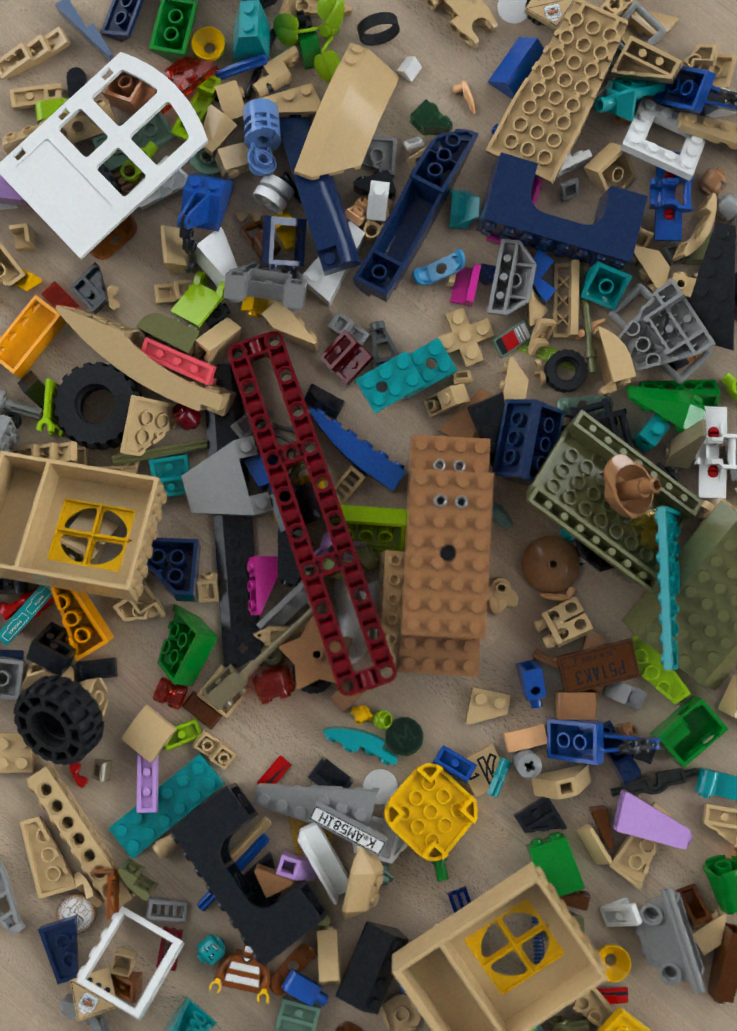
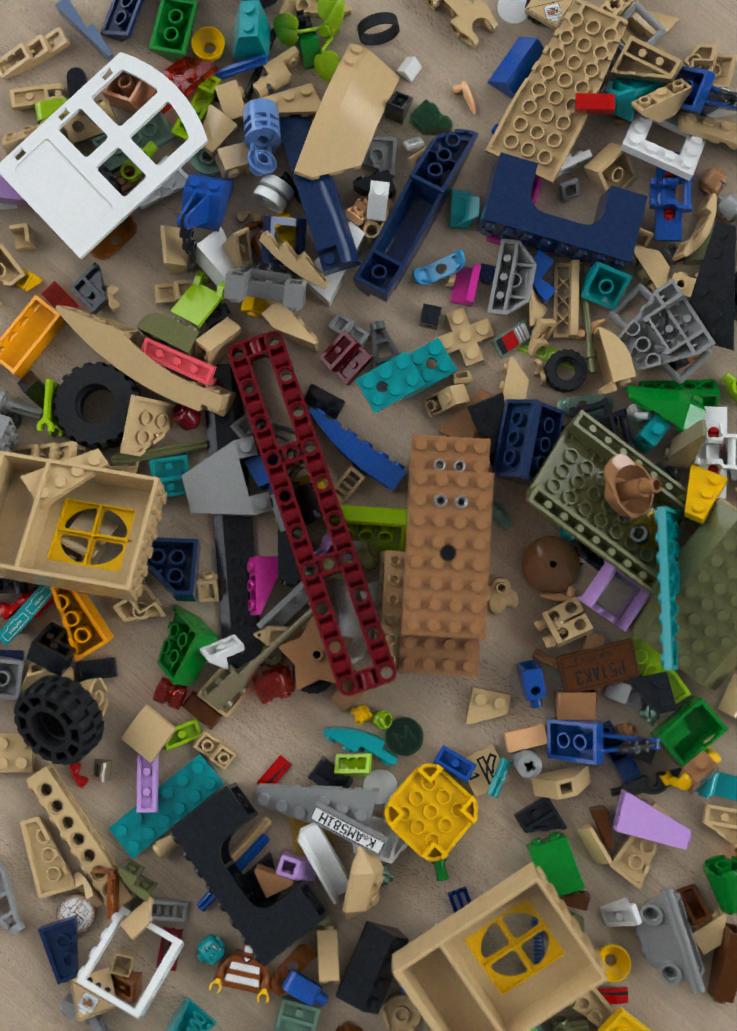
none -> tan wing [20,449,110,509]
none -> tan slope [120,897,154,940]
none -> white slope [199,634,244,669]
none -> tan slope [221,227,252,268]
none -> tan slope [259,230,329,289]
none -> lime slope [334,753,372,778]
none -> black slope [385,91,413,124]
none -> black piece [419,303,442,330]
none -> red slope [574,93,615,114]
none -> window [577,560,651,632]
none -> white plate [626,404,652,422]
none -> black wing [629,671,677,715]
none -> black axle [630,525,649,544]
none -> tan slope [631,78,692,123]
none -> sand green plant [639,704,660,726]
none -> torso [659,742,721,794]
none -> yellow wing [684,464,728,524]

